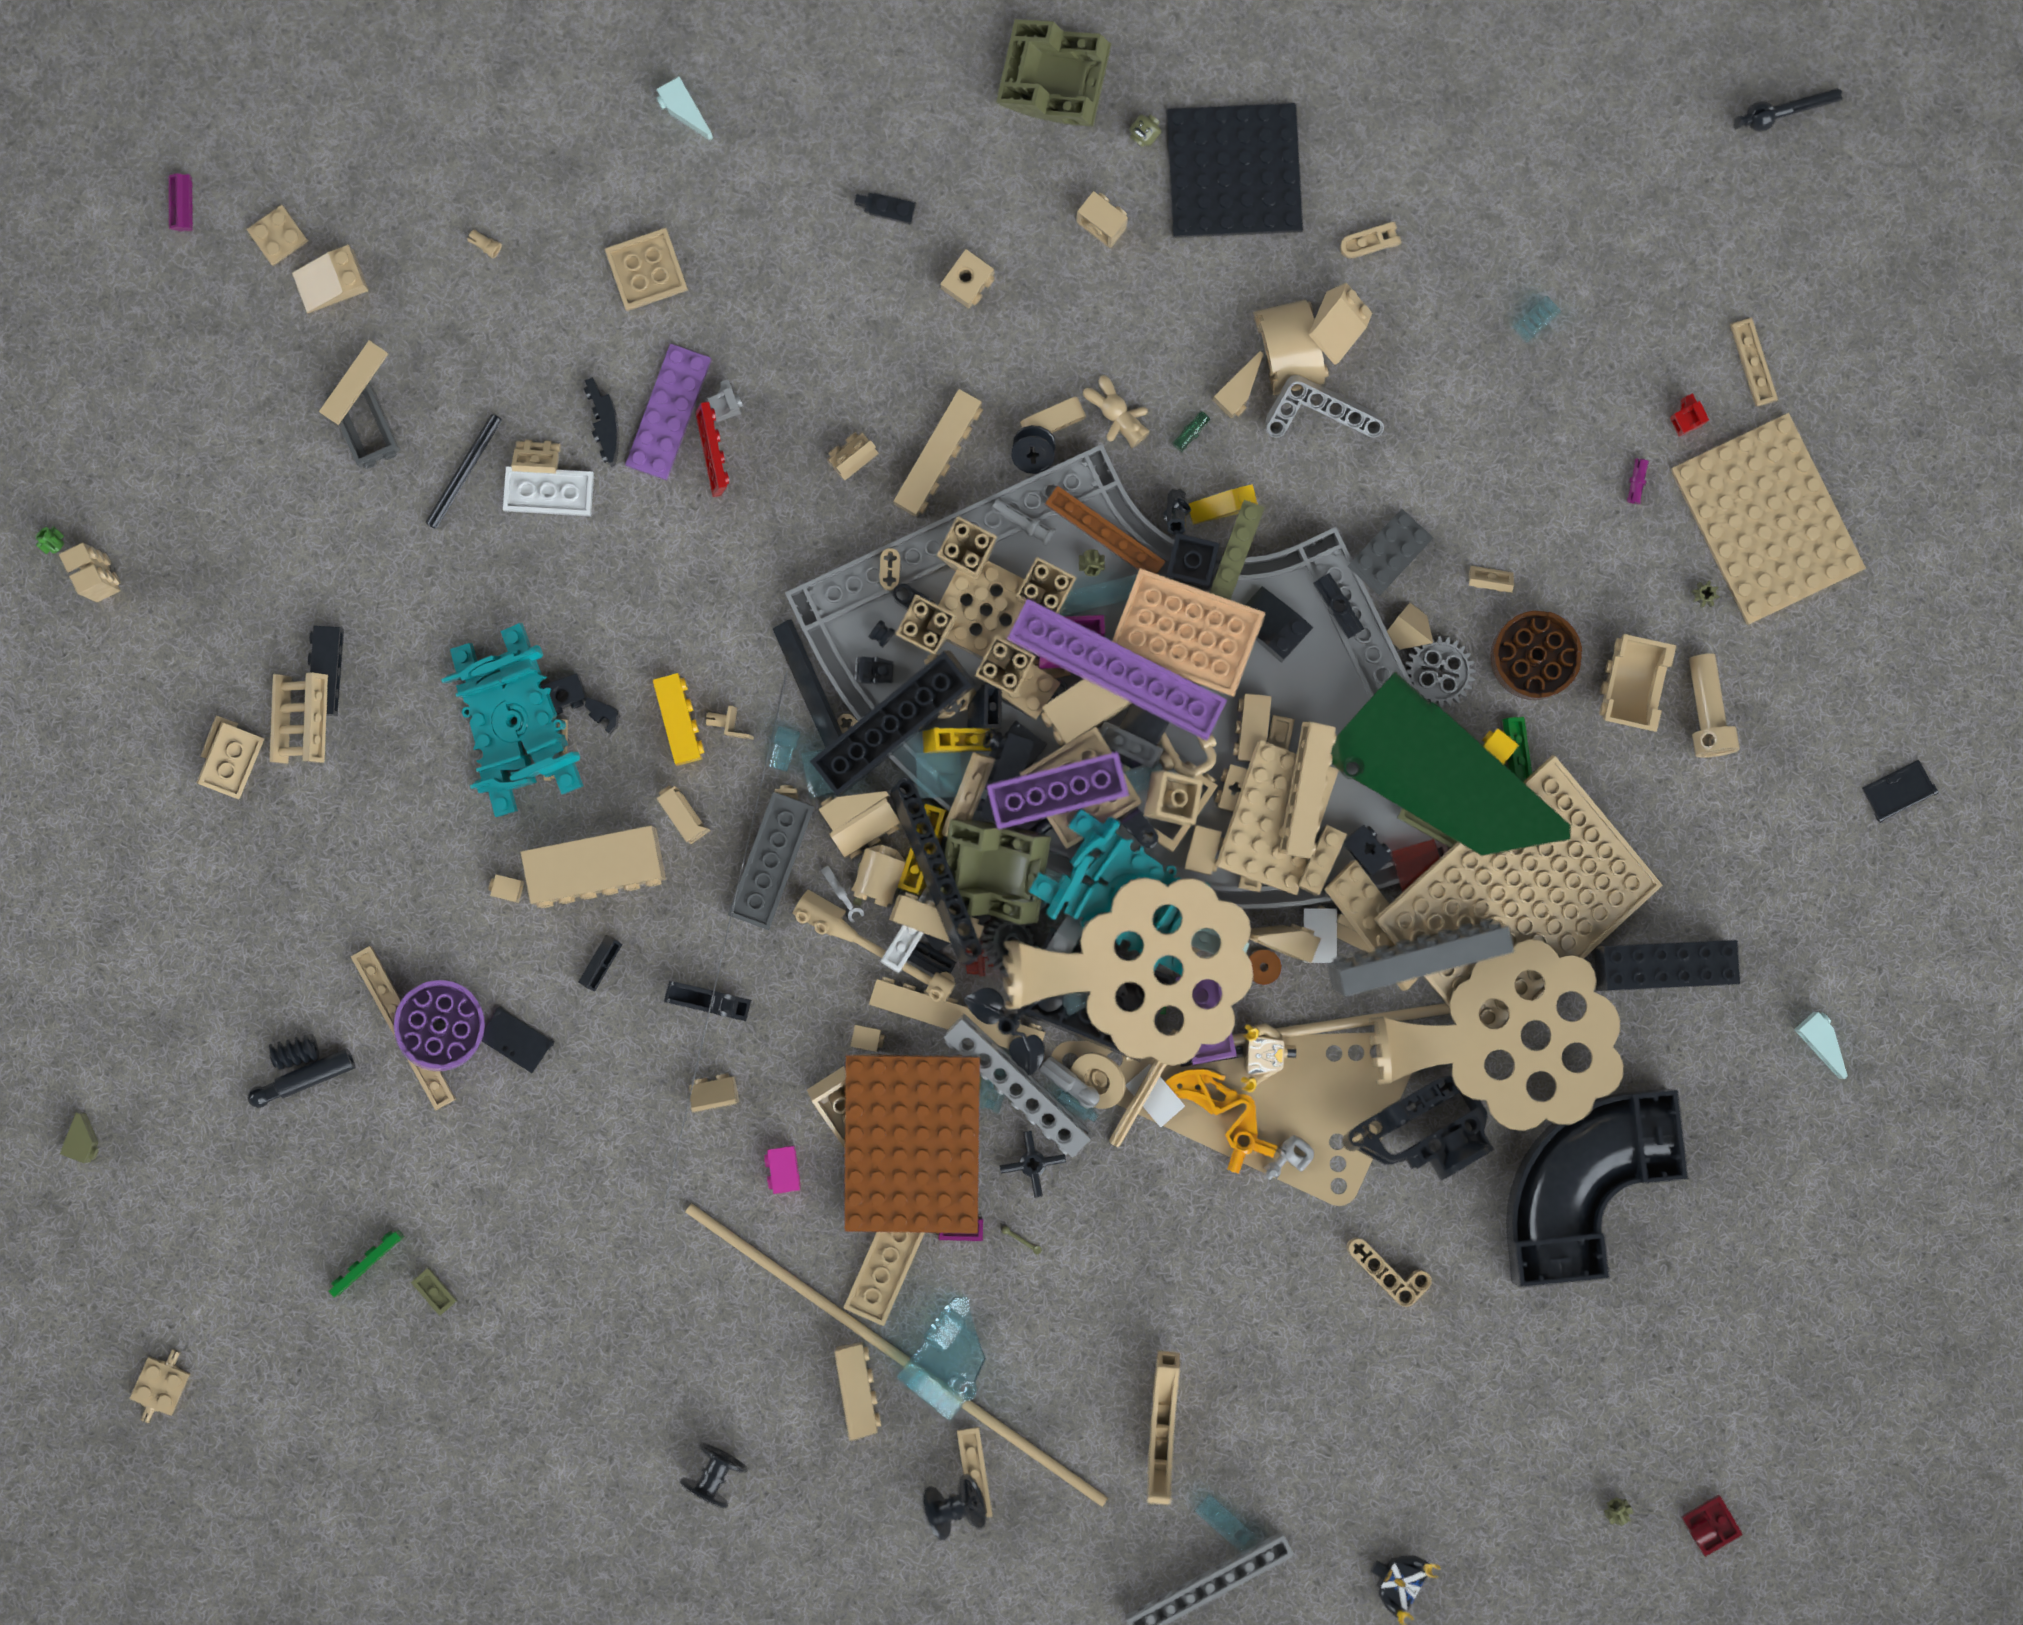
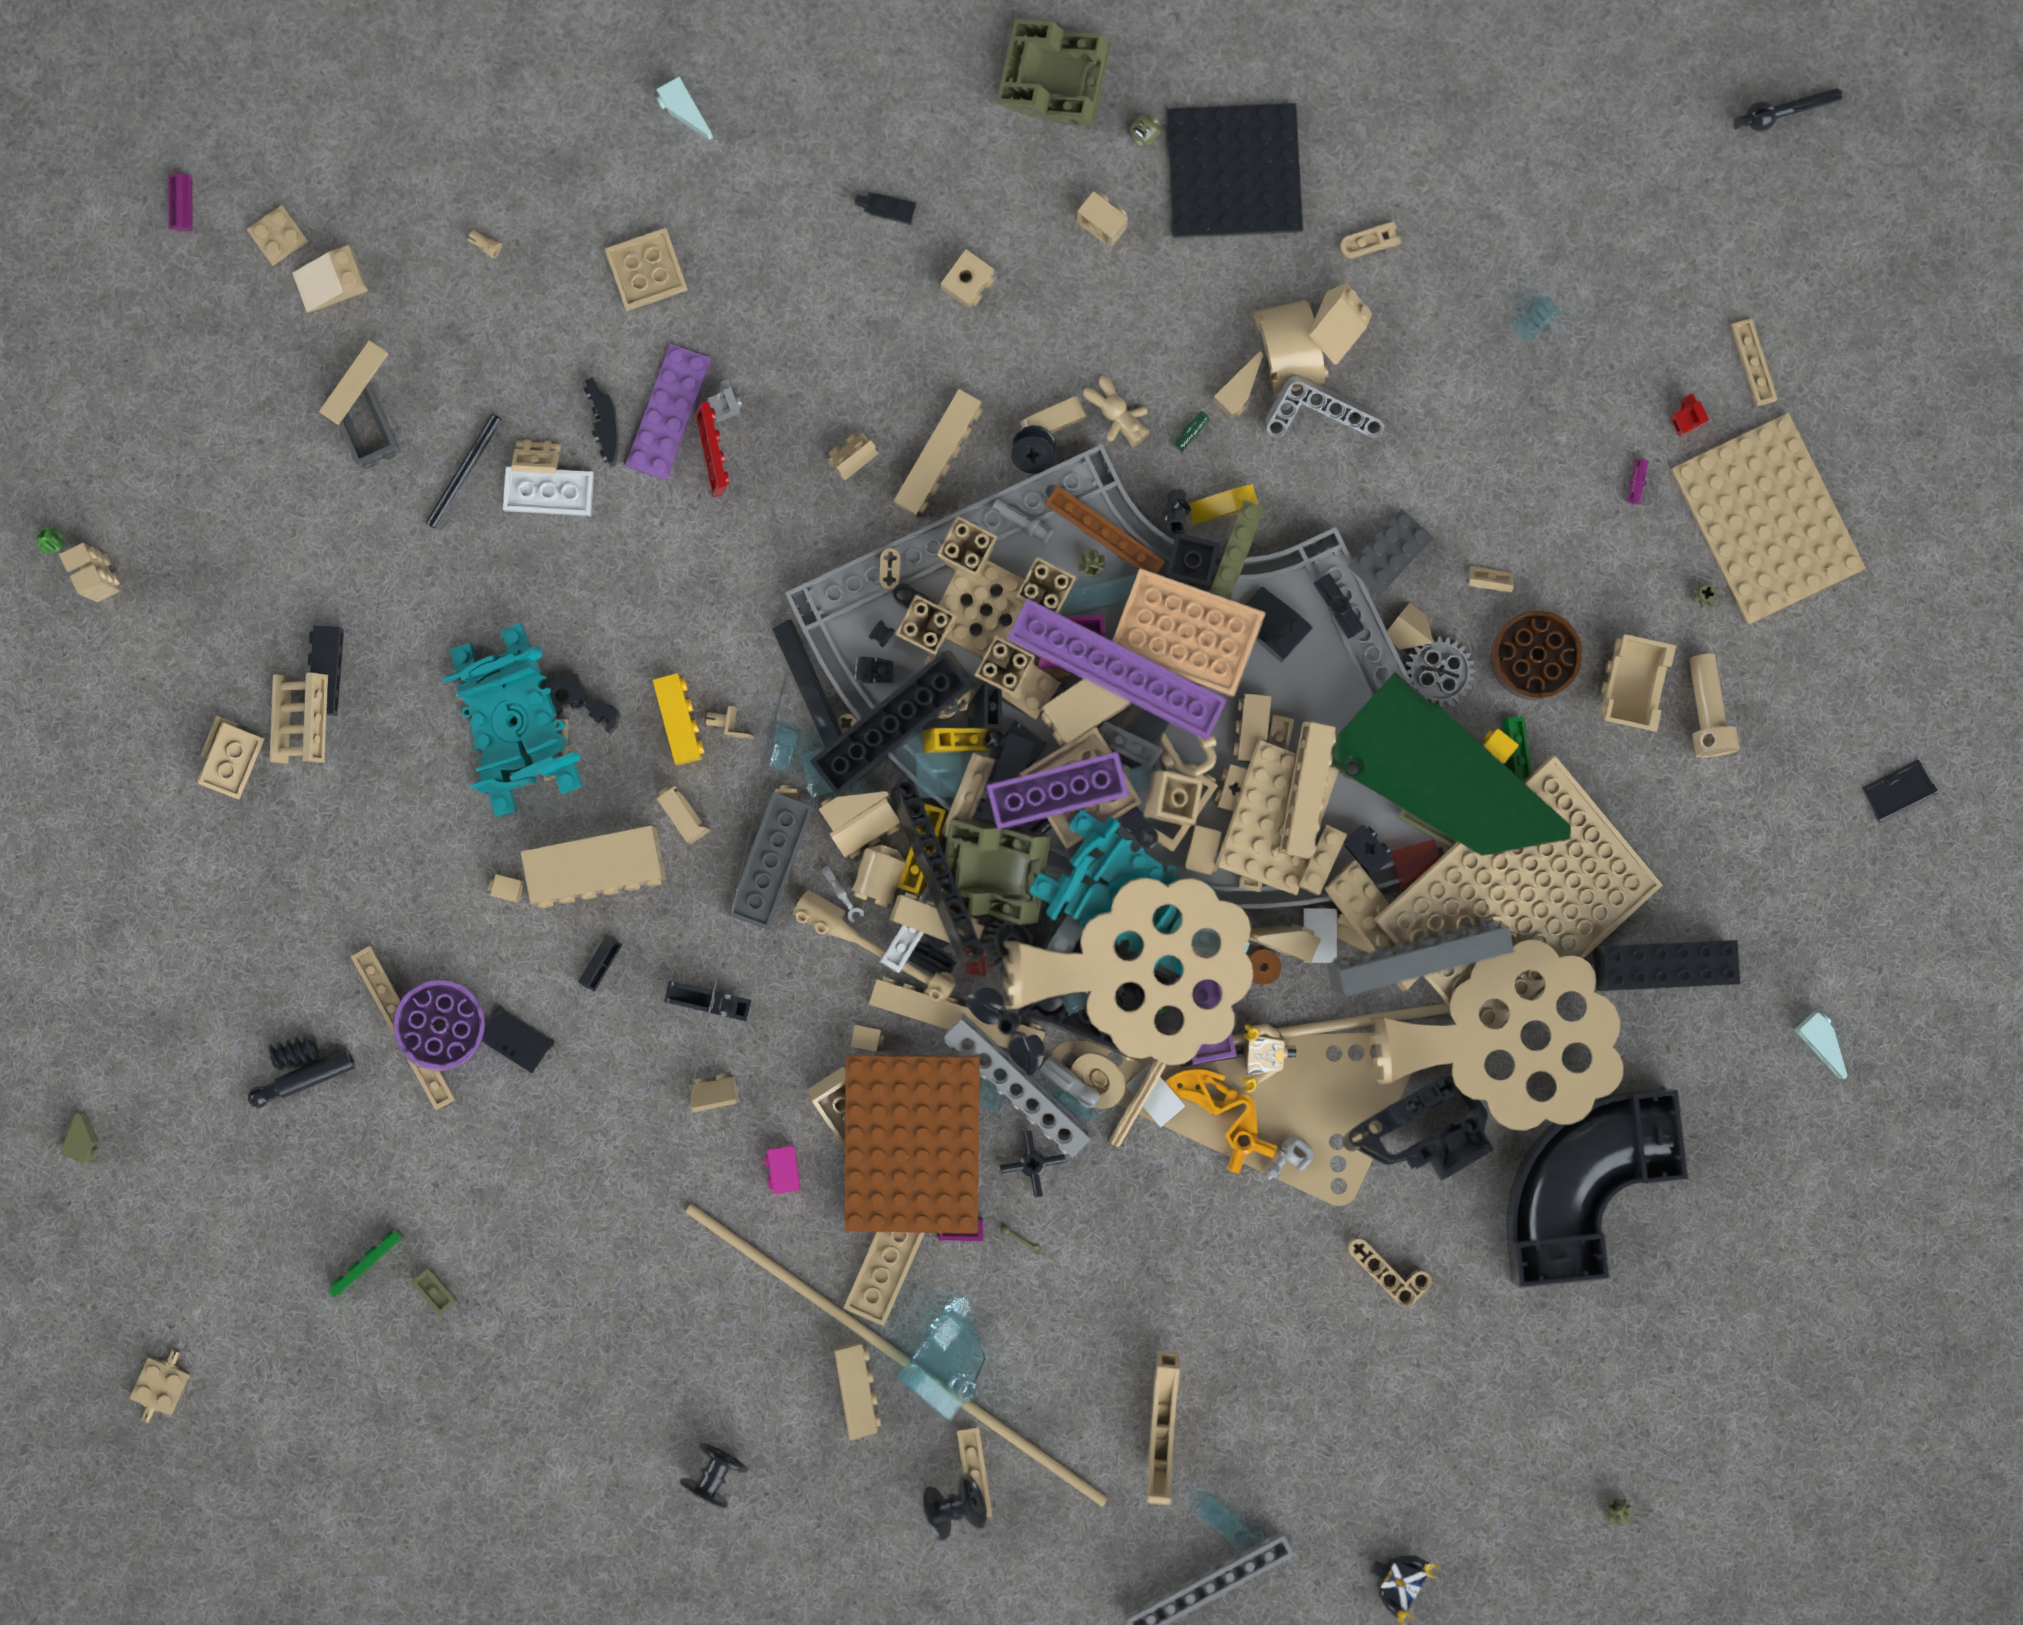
dark red plate [1681,1494,1743,1557] -> none

